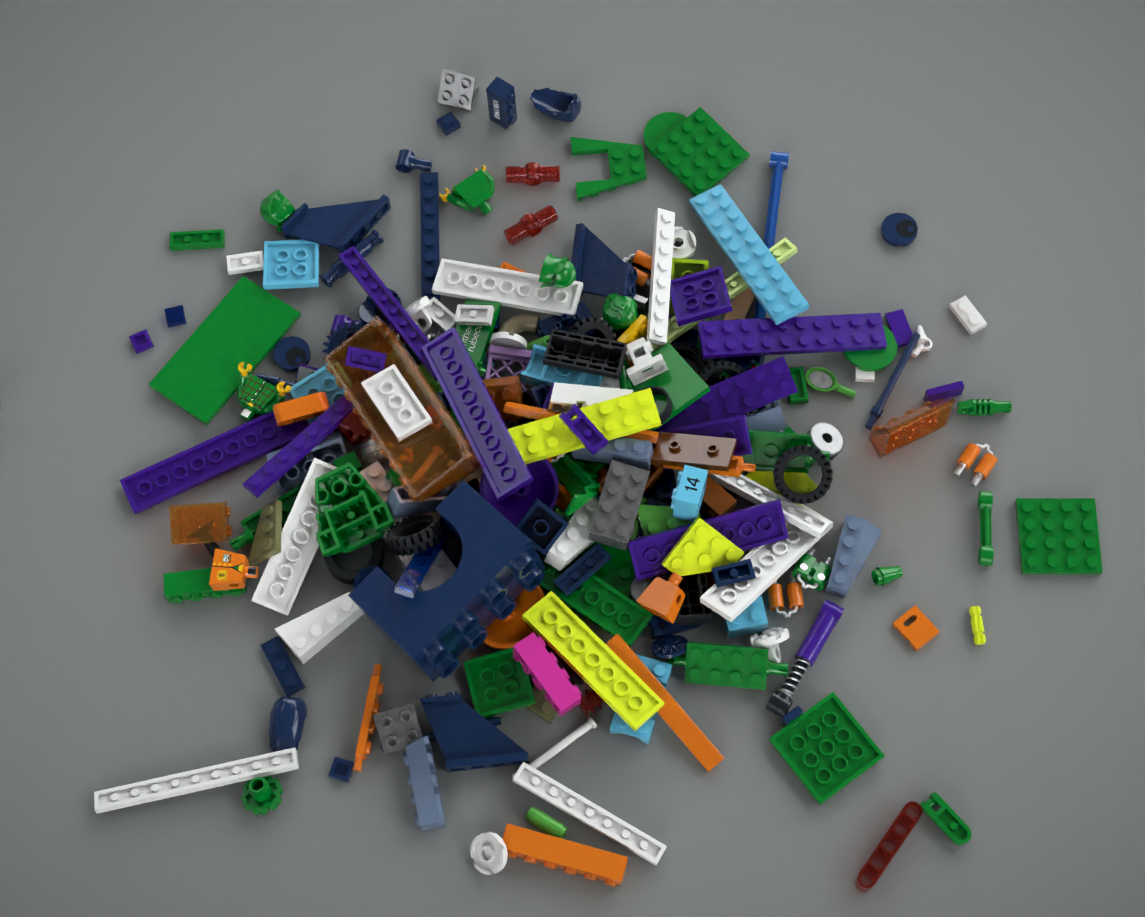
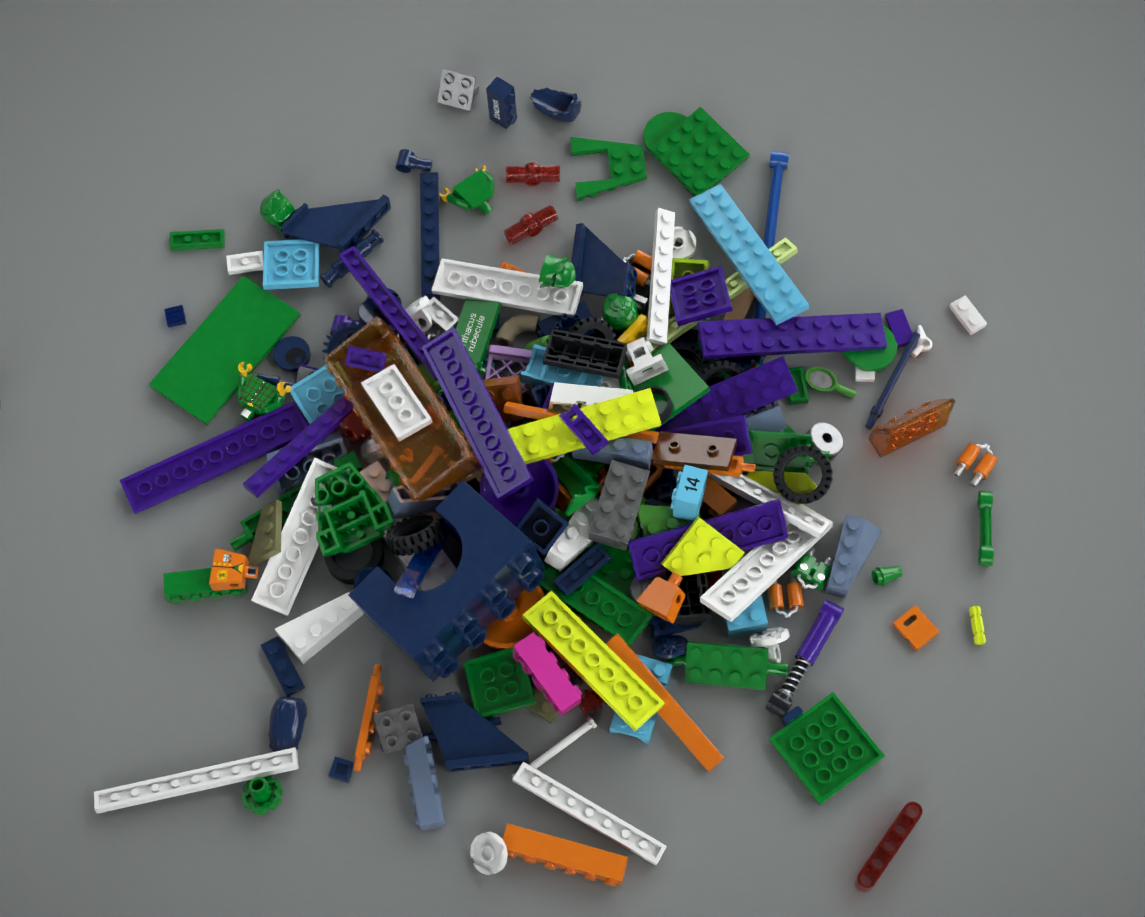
dark purple tile [129,329,154,354] -> none
clear orange piece [169,501,233,558] -> none
orange beam [273,392,330,426] -> none
dark blue plate [436,111,461,136] -> none
white plate [454,305,494,326] -> none
white tile [490,332,527,349] -> none
bright green piece [525,807,568,839] -> none
dark blue slope [711,559,756,588] -> none
dark blue tile [881,213,918,247] -> none
green plate [919,792,972,846] -> none
dark purple tile [923,381,964,404] -> none
green hinge [957,399,1012,416] -> none
green plate [1015,498,1103,574] -> none

